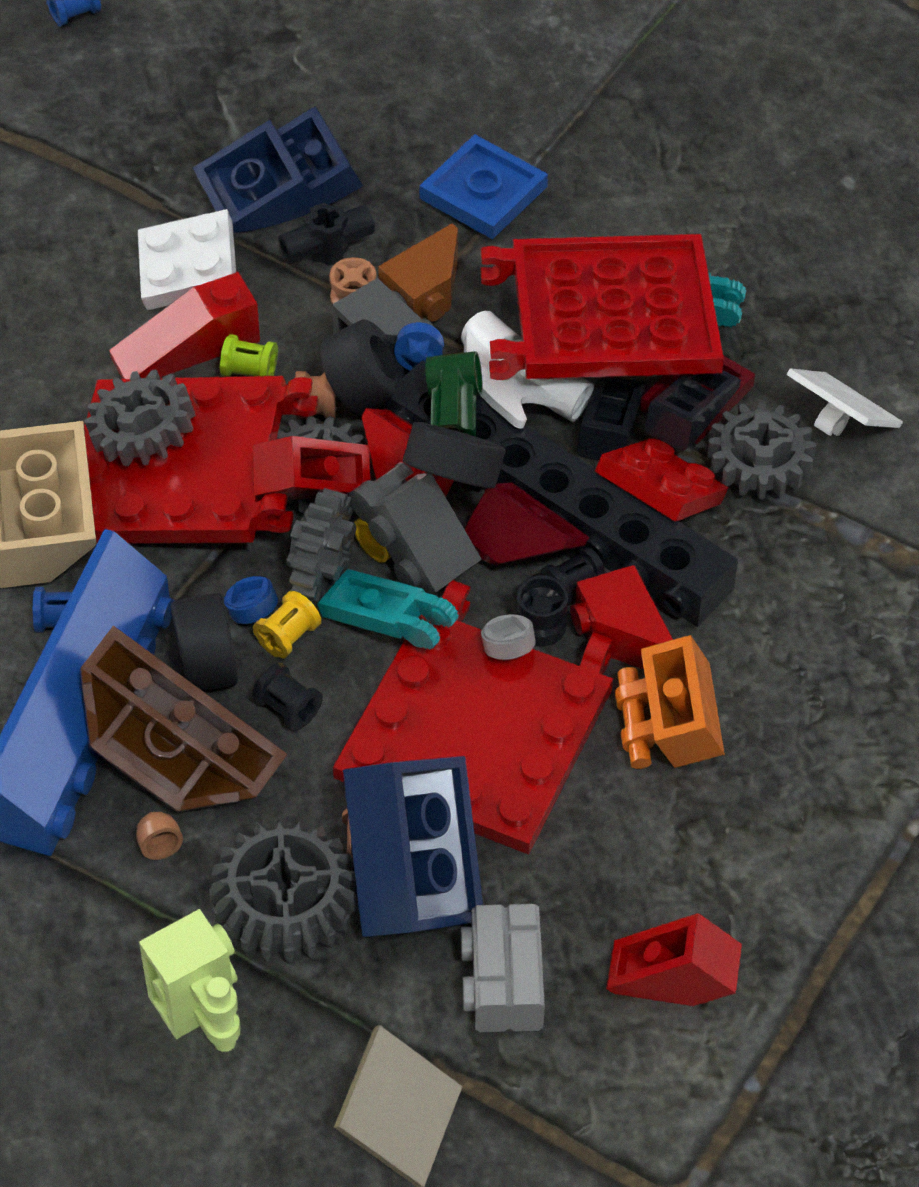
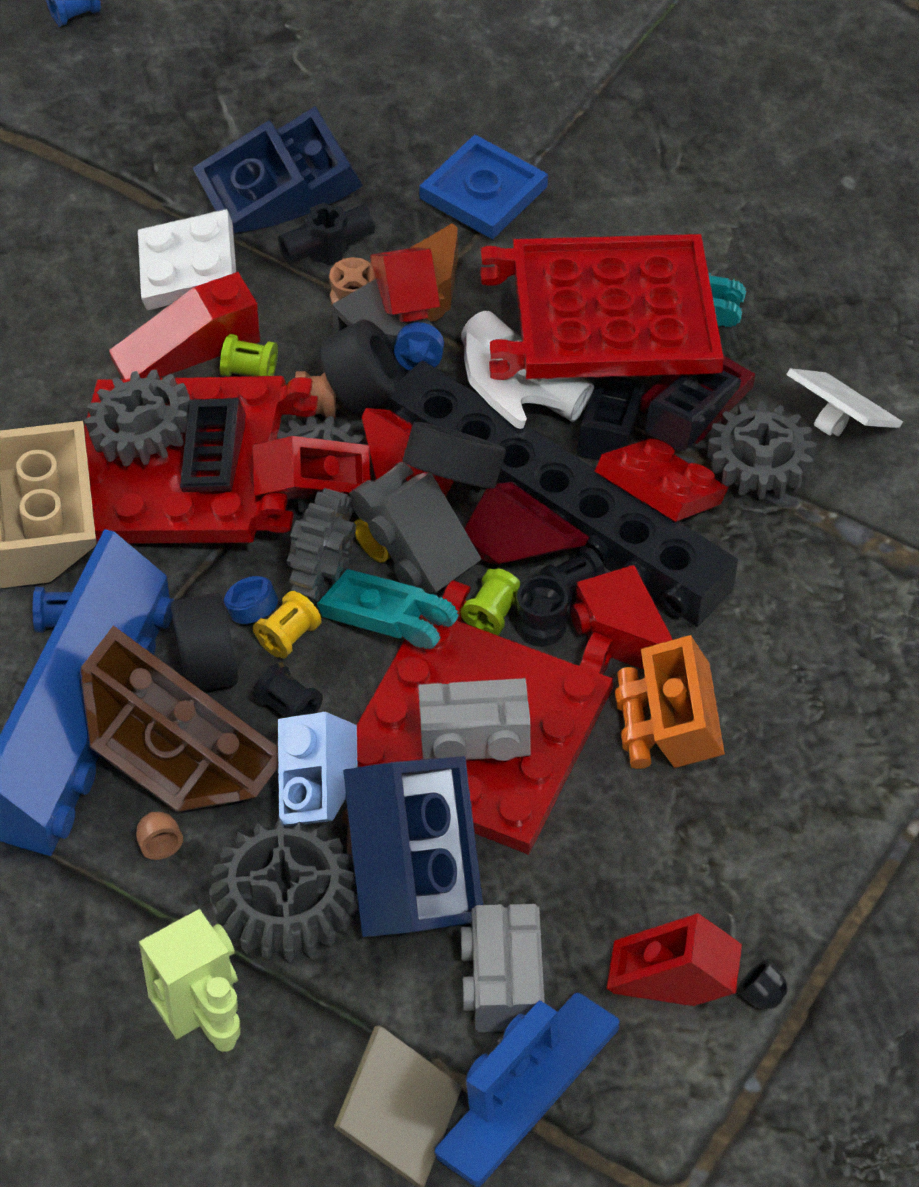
dark green piece [425,351,483,437] -> none
light grey tile [481,614,536,660] -> none
none -> black slope [180,398,246,492]
none -> light blue slope [278,712,358,827]
none -> red slope [370,247,440,322]
none -> light grey brick [419,678,531,761]
none -> blue bracket [435,993,620,1187]
none -> lime bush [461,568,521,635]
none -> black hinge [737,959,788,1009]

